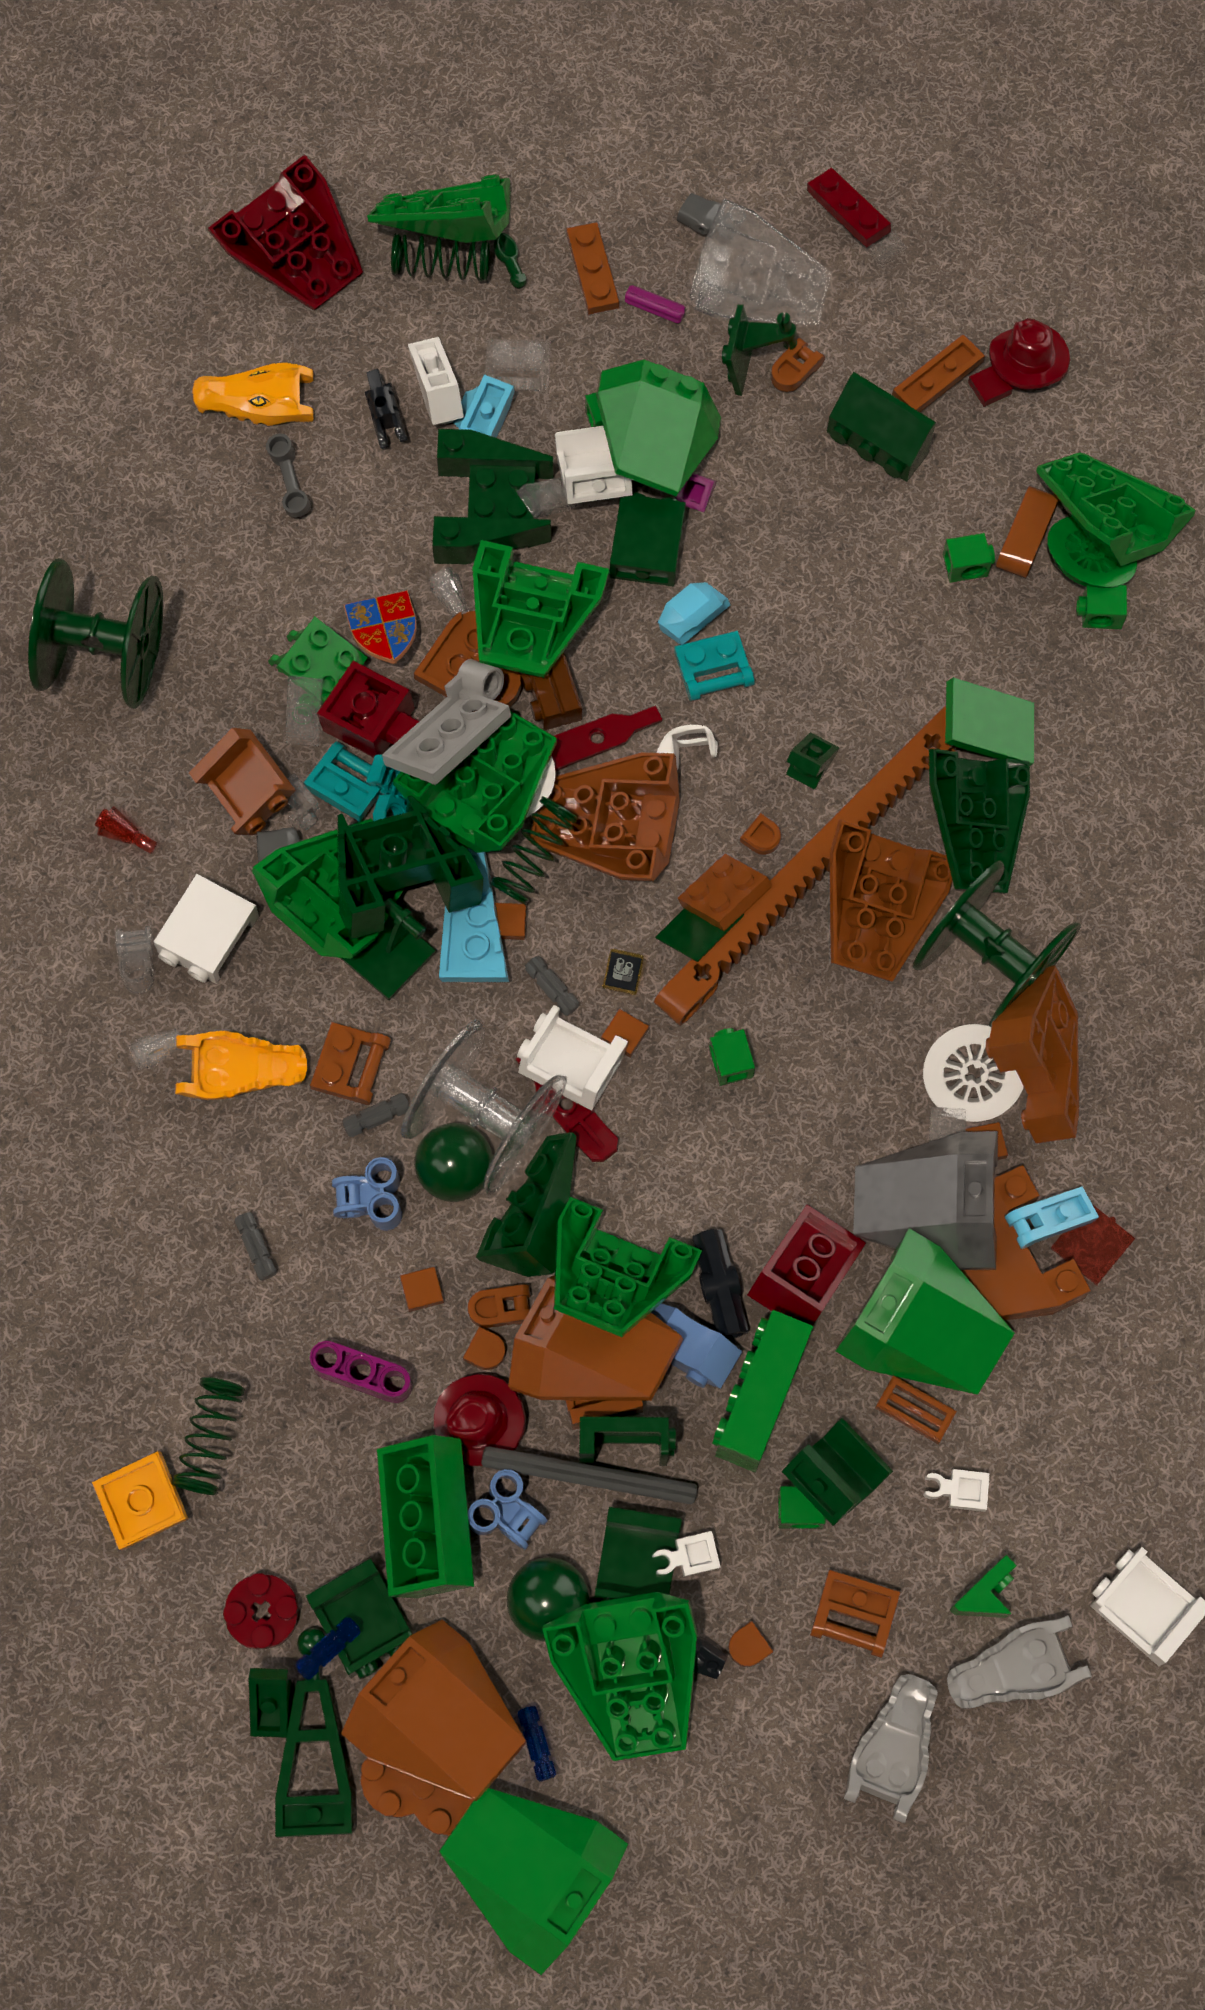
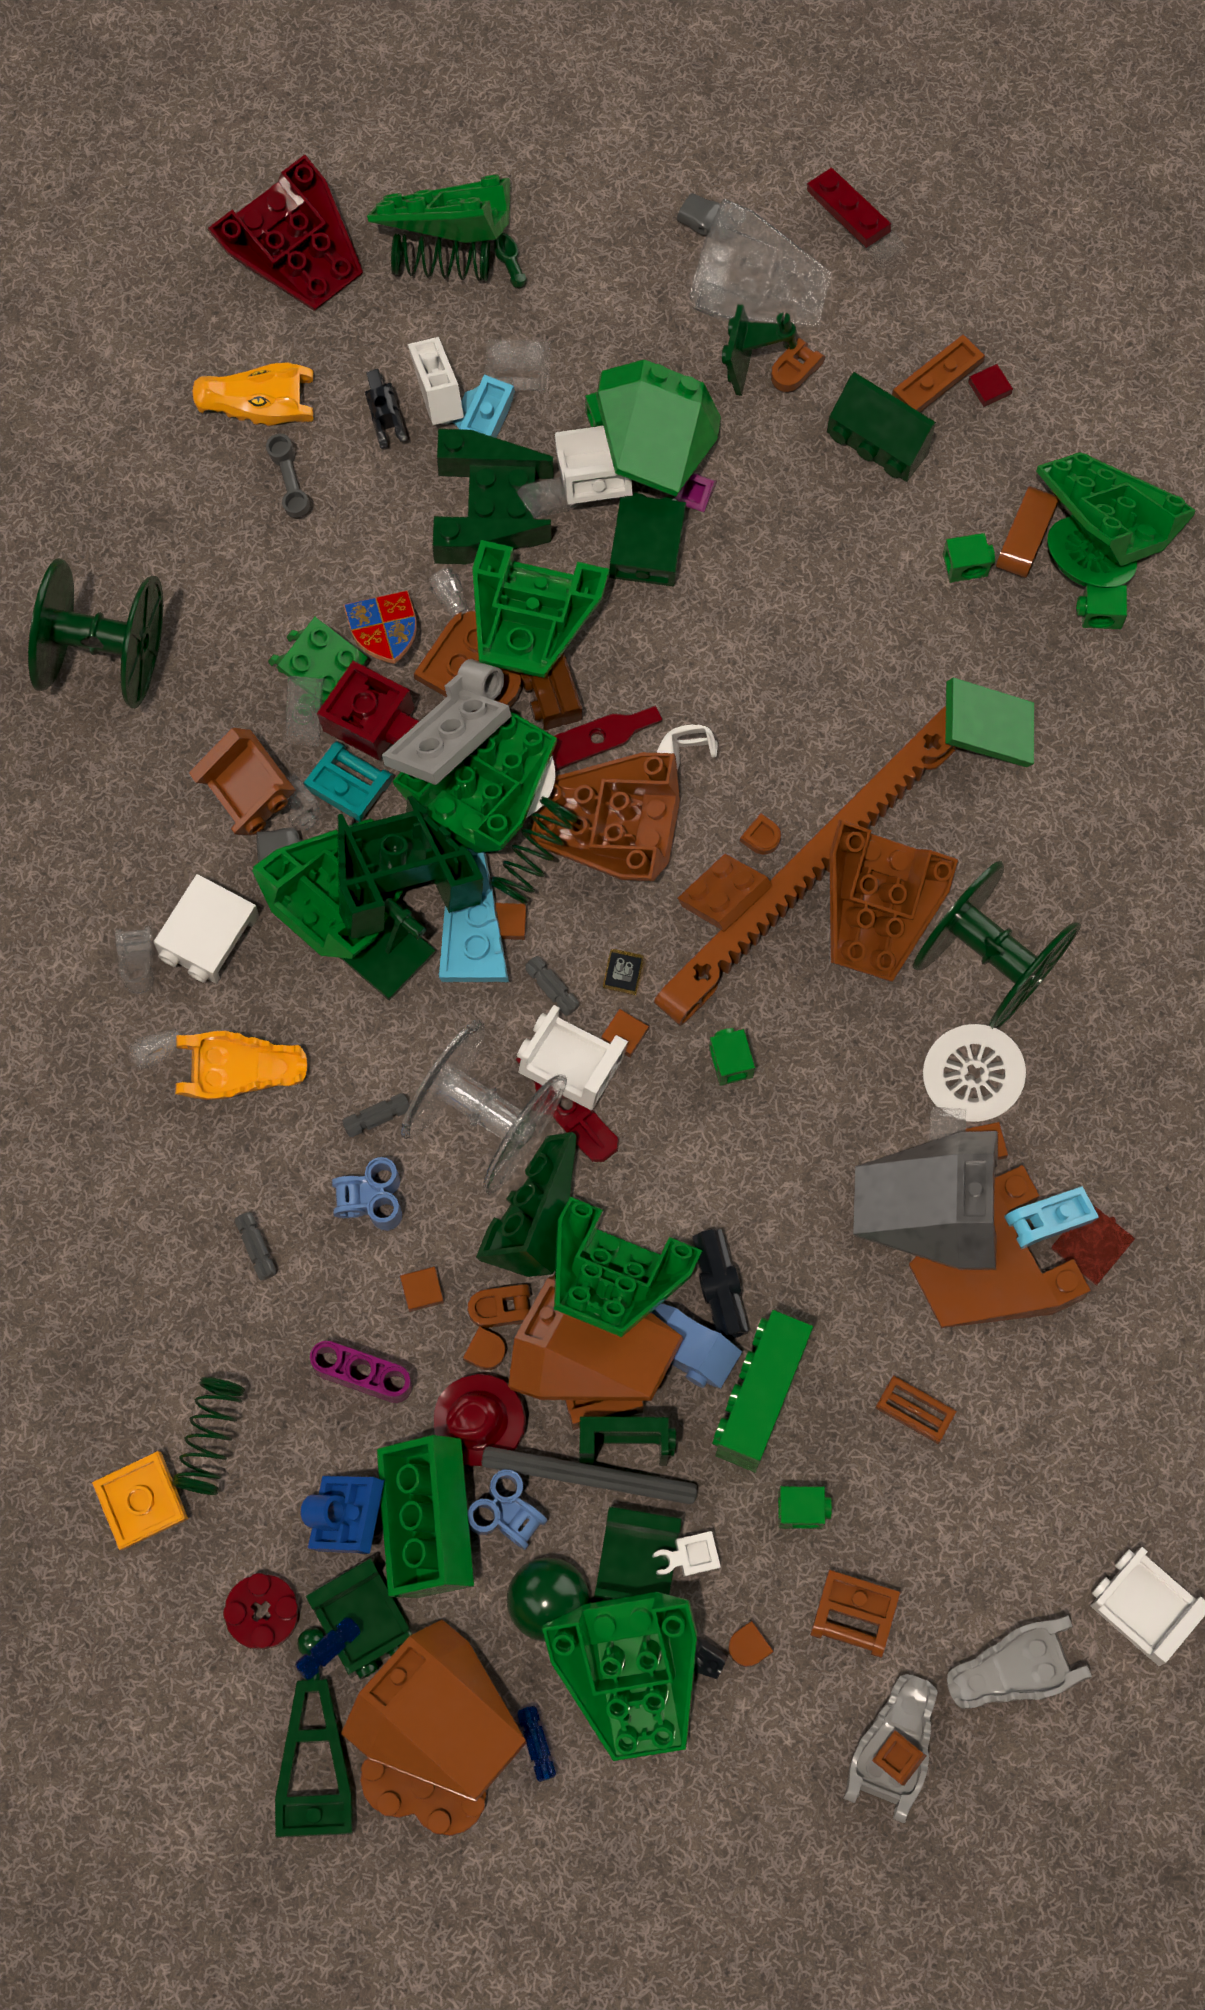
clear red cone [95,806,157,854] -> none
dark green slope [248,1668,292,1738] -> none
dark orange plate [310,1022,391,1105] -> none
teal piece [366,754,407,821] -> none
dark green piece [414,1123,493,1202] -> none
green wedge [439,1788,628,1975] -> none
dark orange plate [566,222,619,315] -> none
magenta axle [625,285,686,323] -> none
dark green piece [655,908,744,962] -> none
medium azure slope [658,582,730,645] -> none
teal plate [674,631,755,701] -> none
dark red slope [747,1204,866,1326] -> none
dark green panel [781,1418,893,1526] -> none
dark green slope [786,732,840,789] -> none
green wedge [835,1228,1015,1395] -> none
white plate [924,1469,989,1512] -> none
dark green wedge [929,749,1030,894] -> none
green slope [950,1555,1017,1618] -> none
dark orange wedge [986,965,1079,1143] -> none
dark red hat [989,318,1070,389] -> none
none -> blue plate [301,1476,384,1554]
none -> dark orange tile [872,1730,927,1786]

